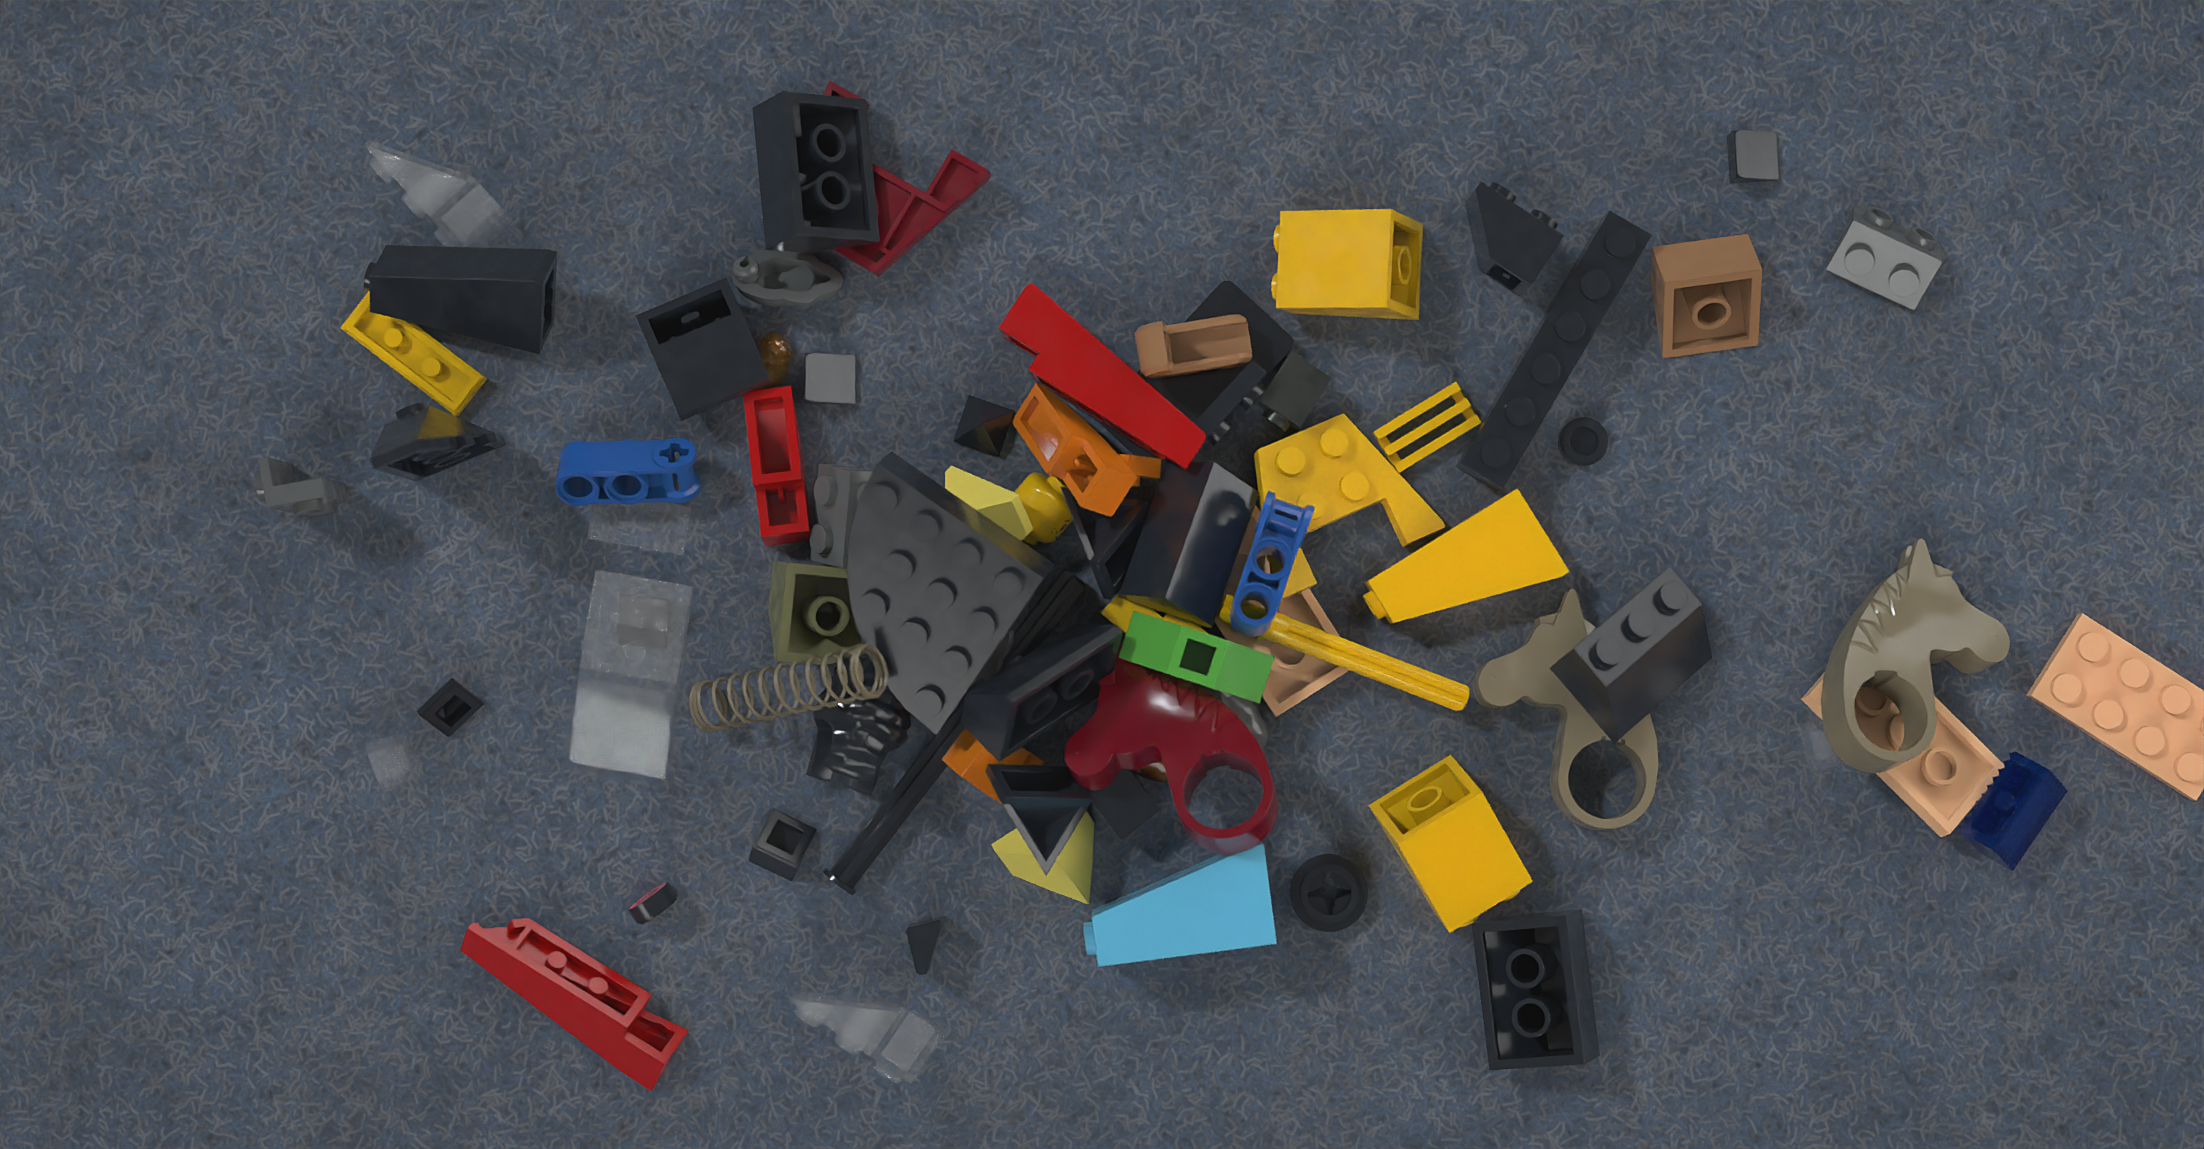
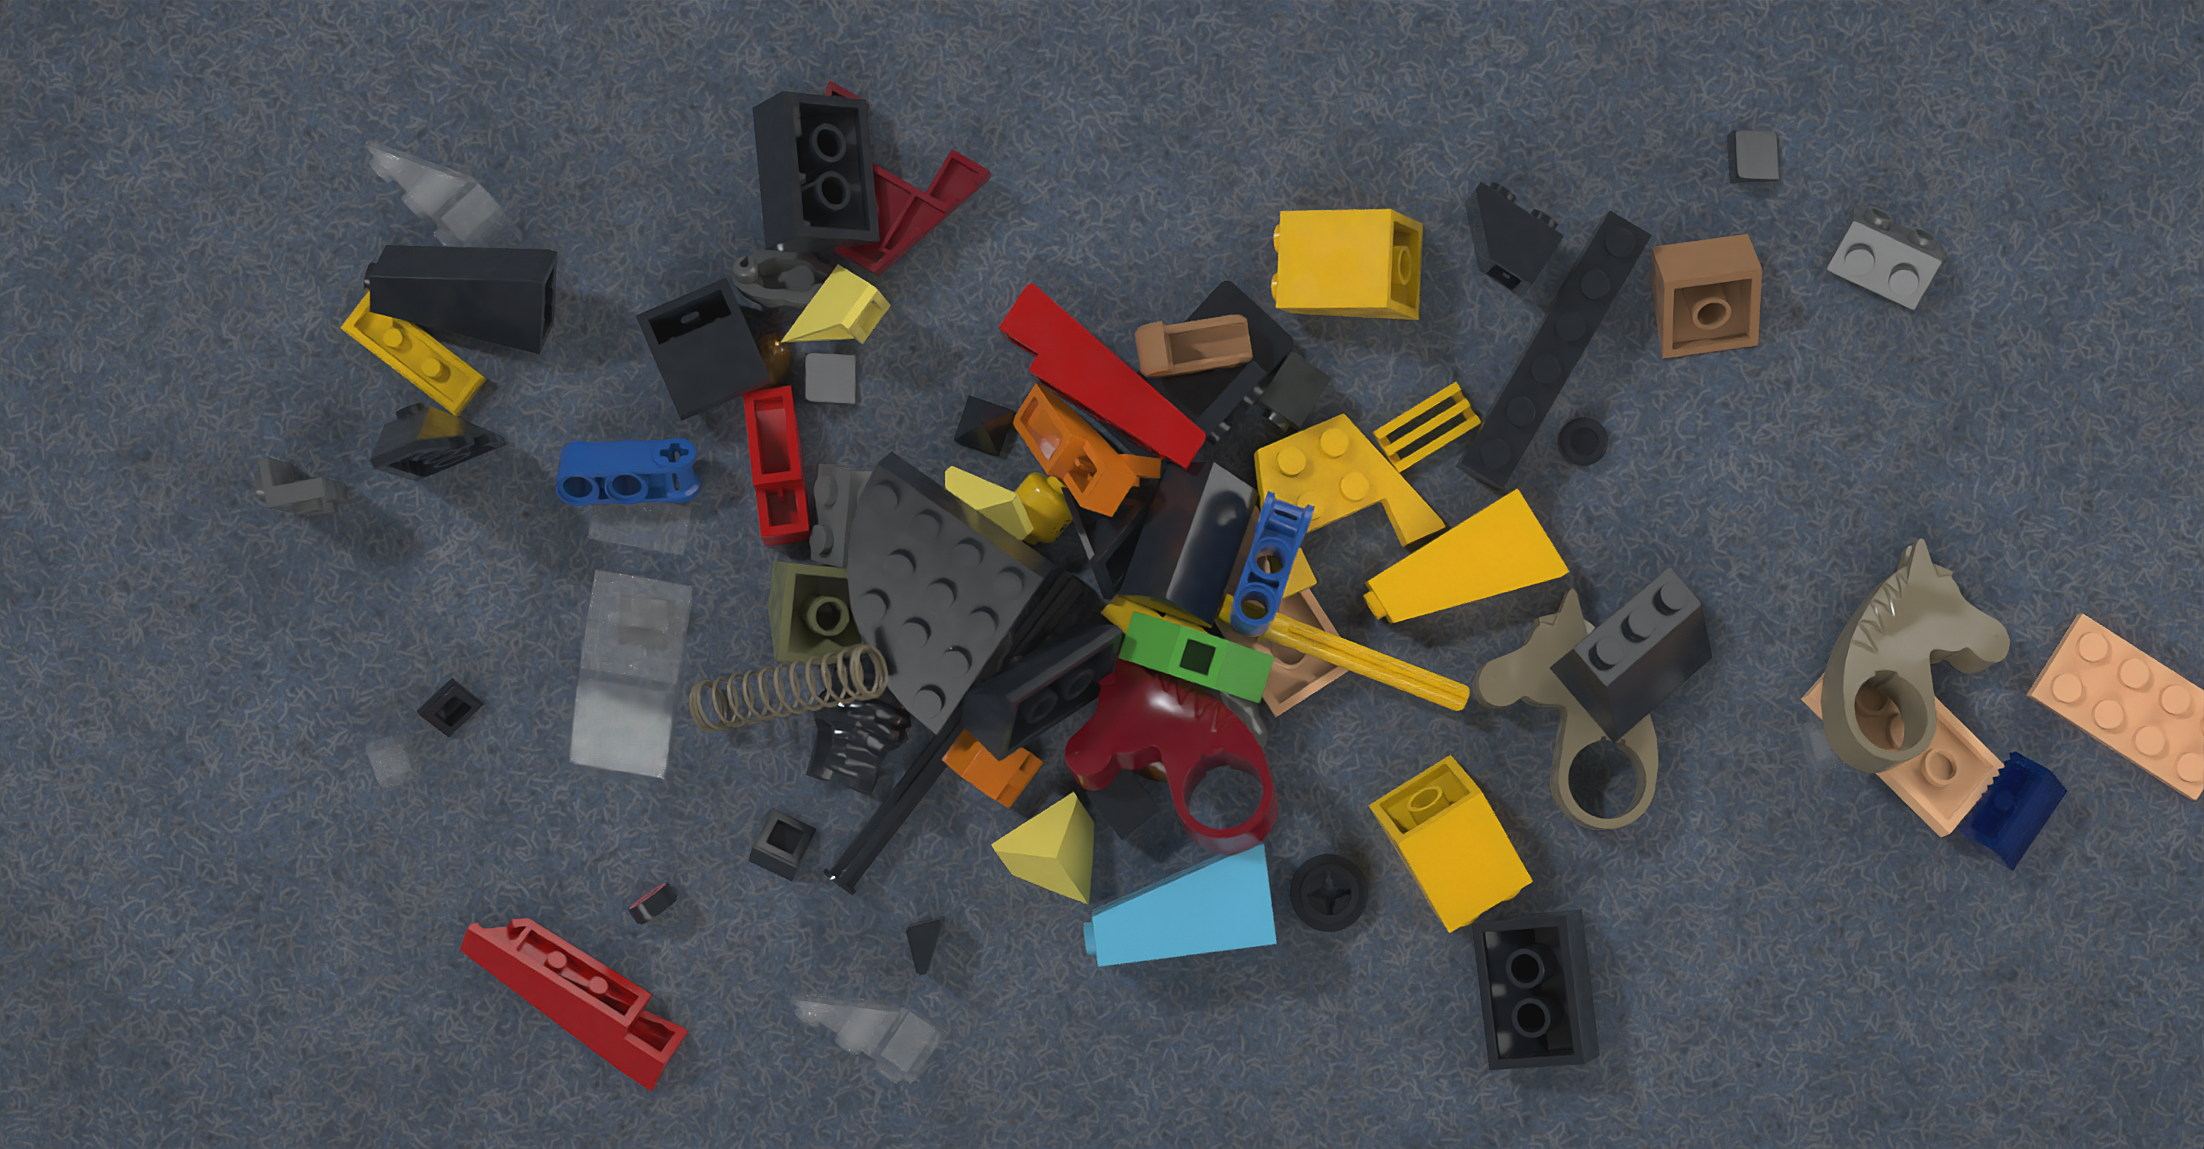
black slope [985,764,1092,876] -> none
none -> light yellow slope [780,264,891,344]

